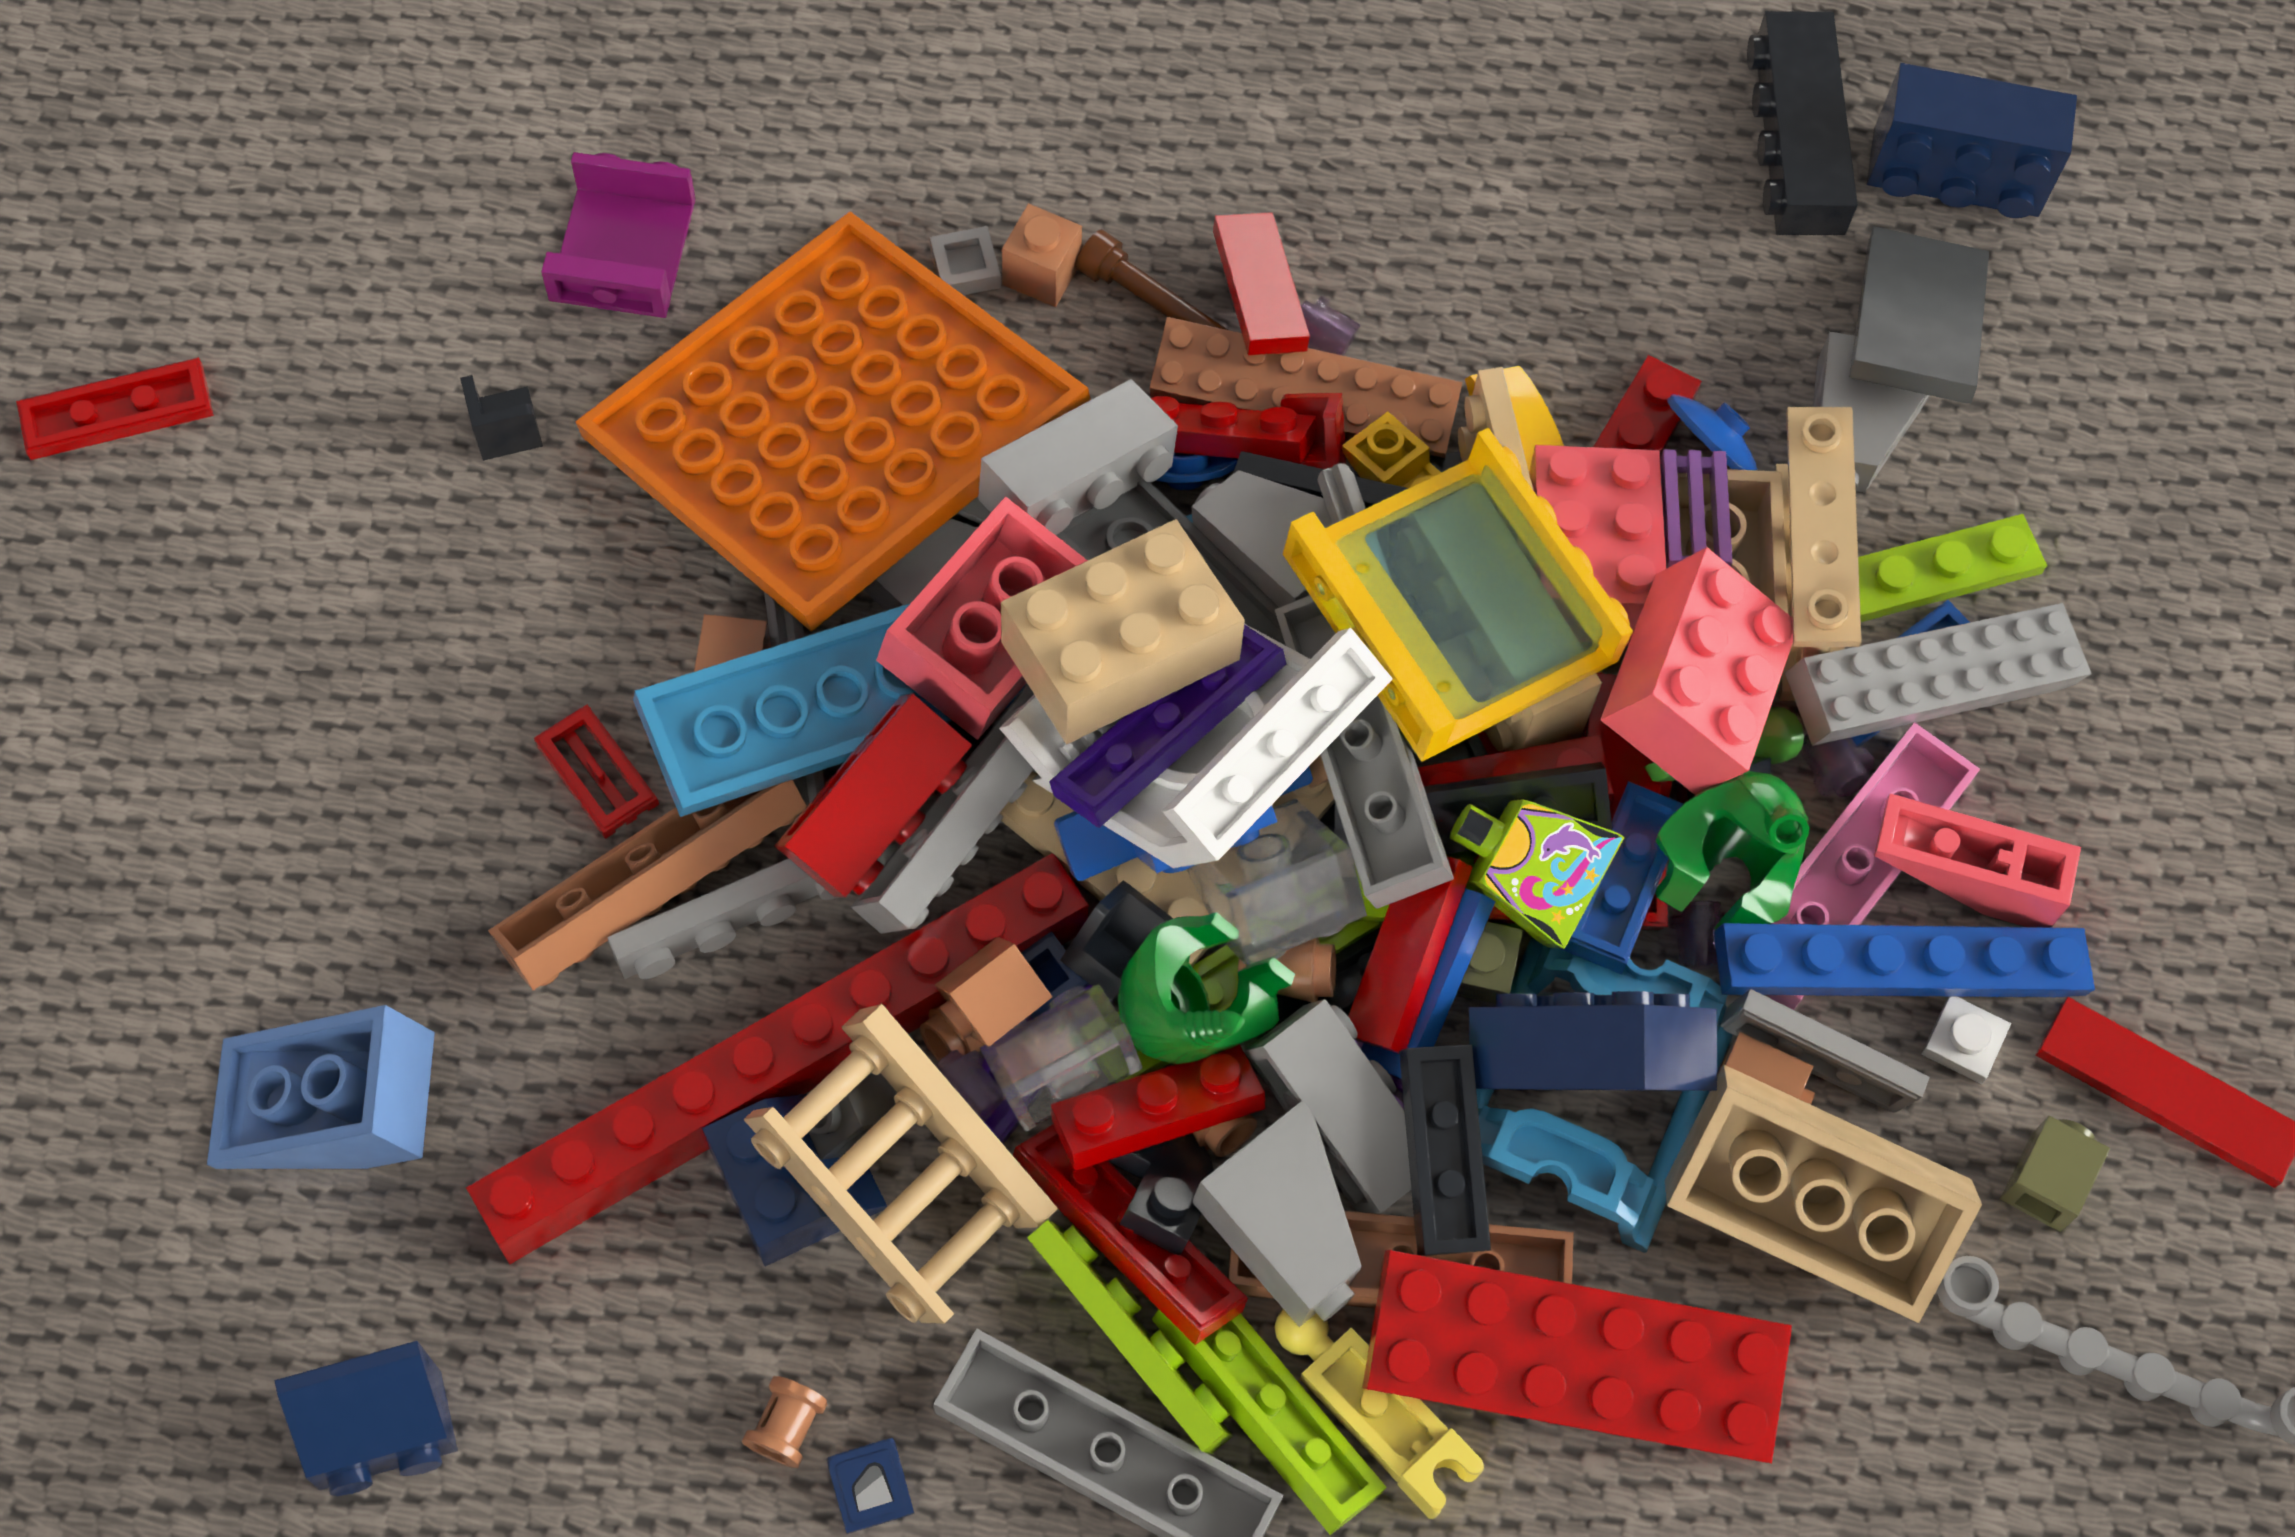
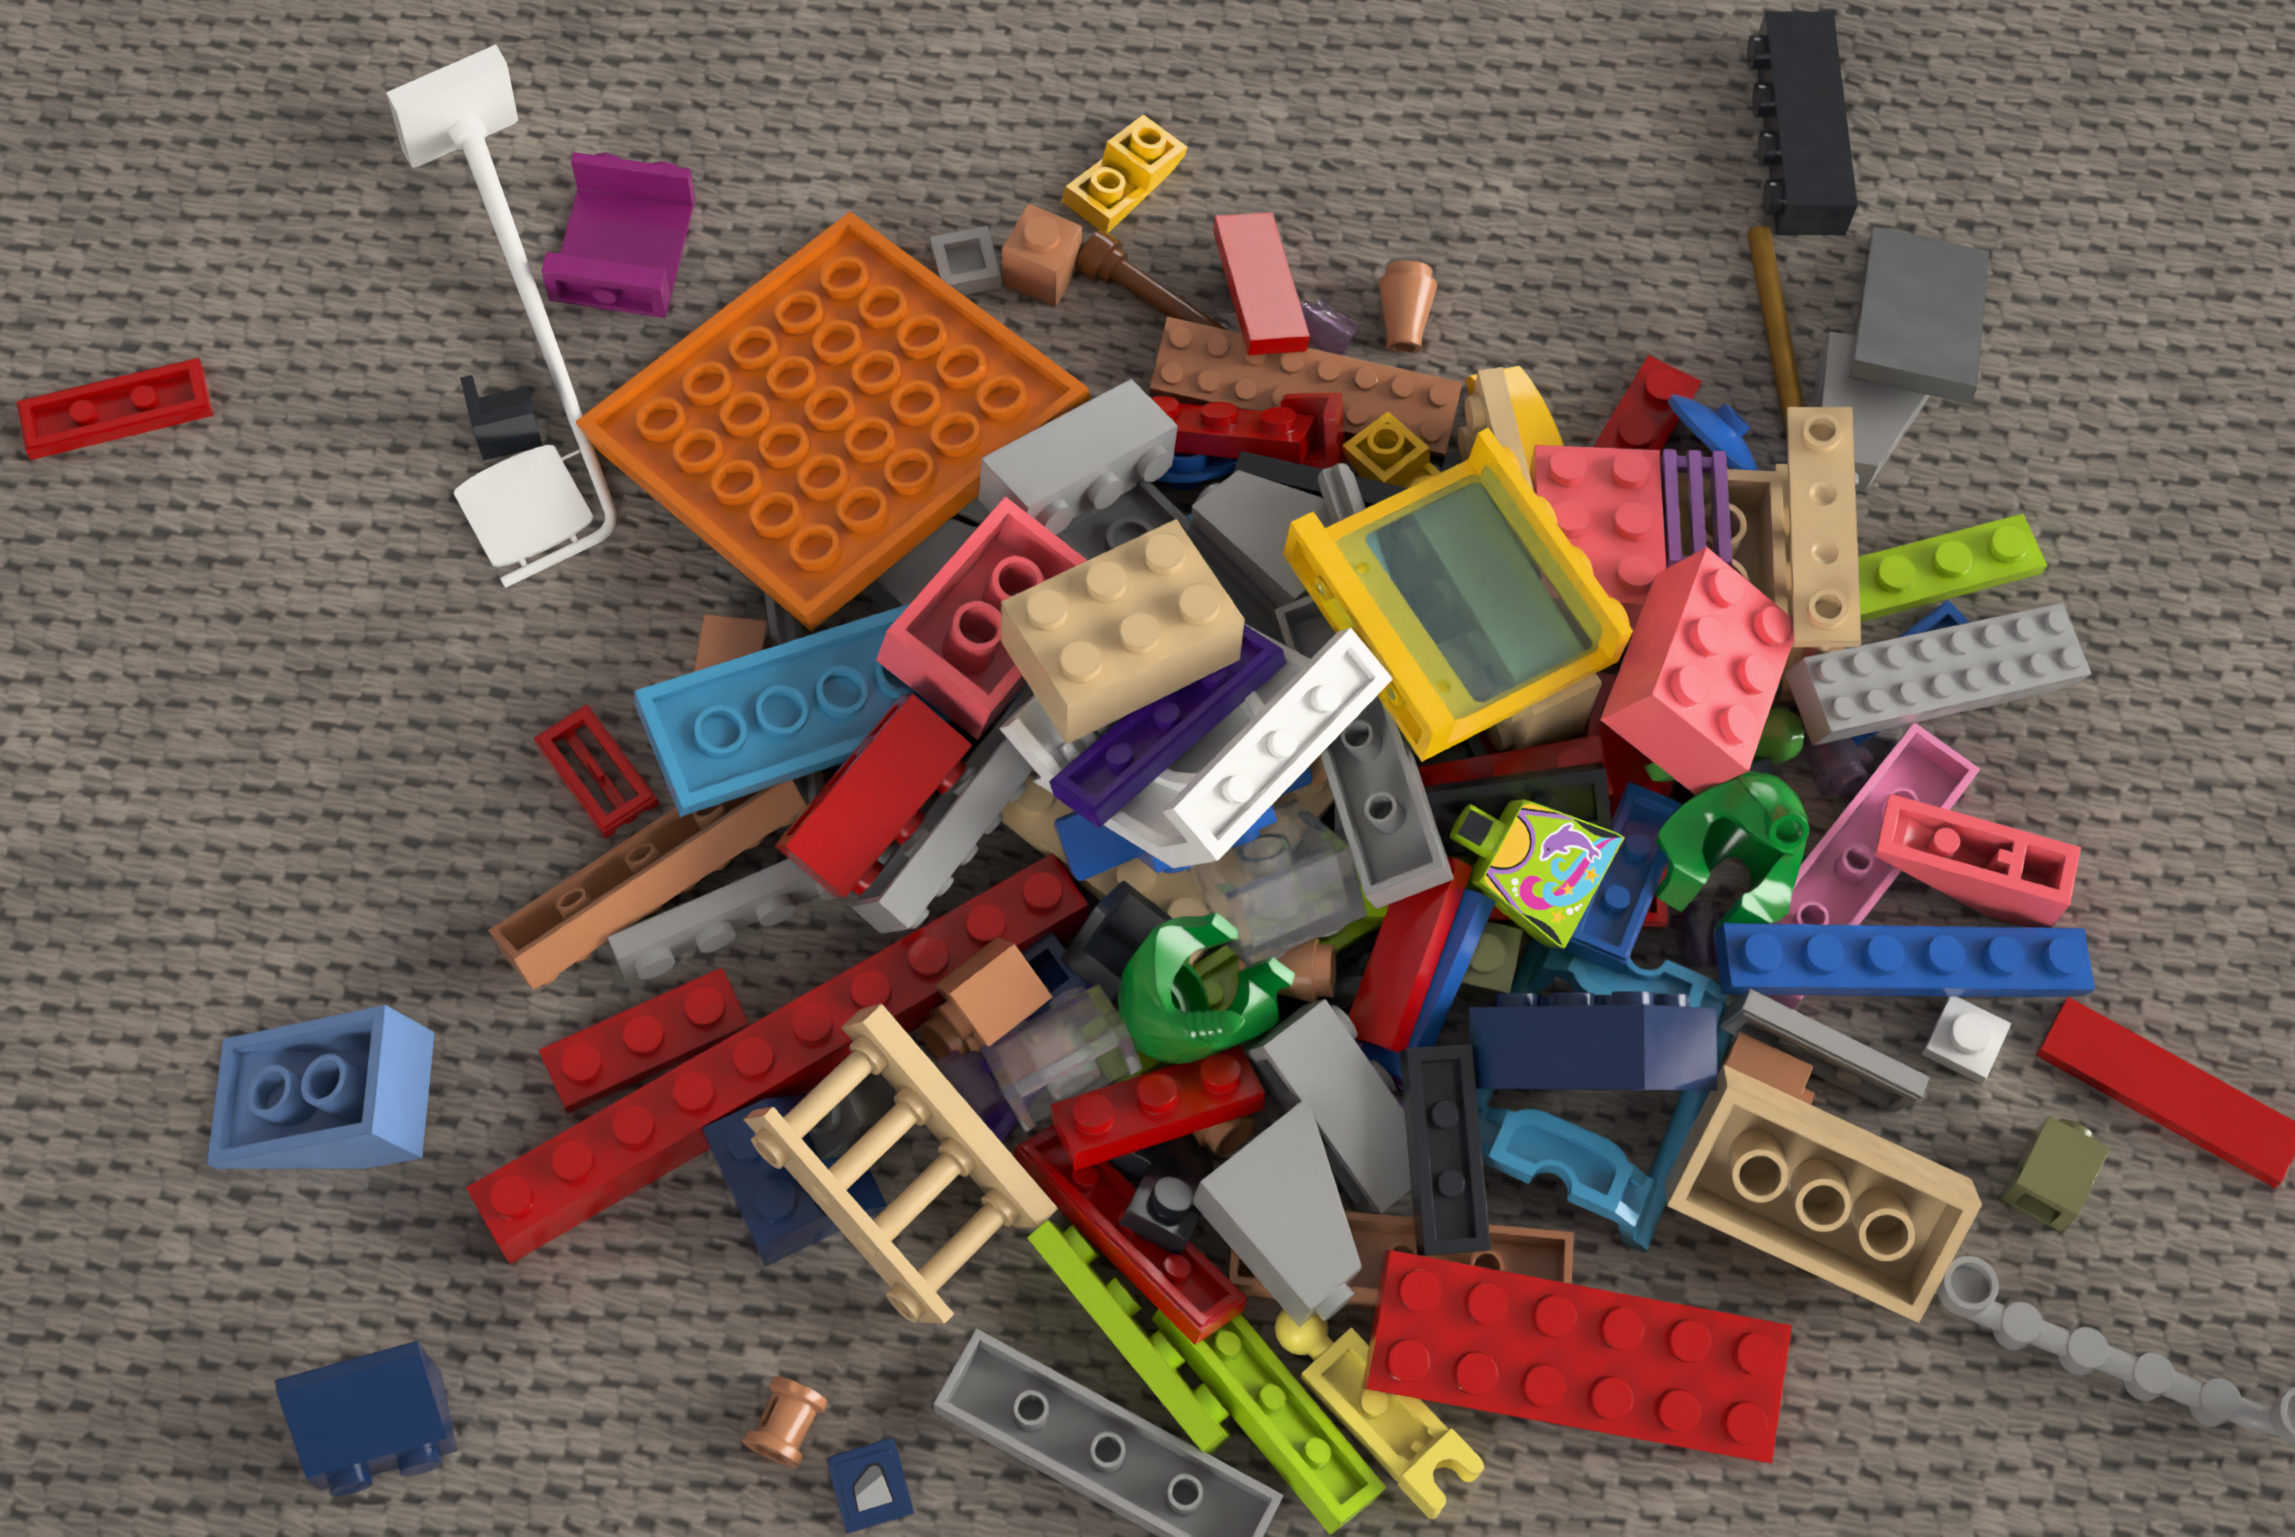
dark blue brick [1867,63,2077,218] -> none
none -> white piece [386,45,617,588]
none -> red plate [538,967,750,1114]
none -> yellow slope [1062,115,1187,233]
none -> nougat cone [1378,260,1438,353]
none -> pearl gold bar [1747,226,1805,439]

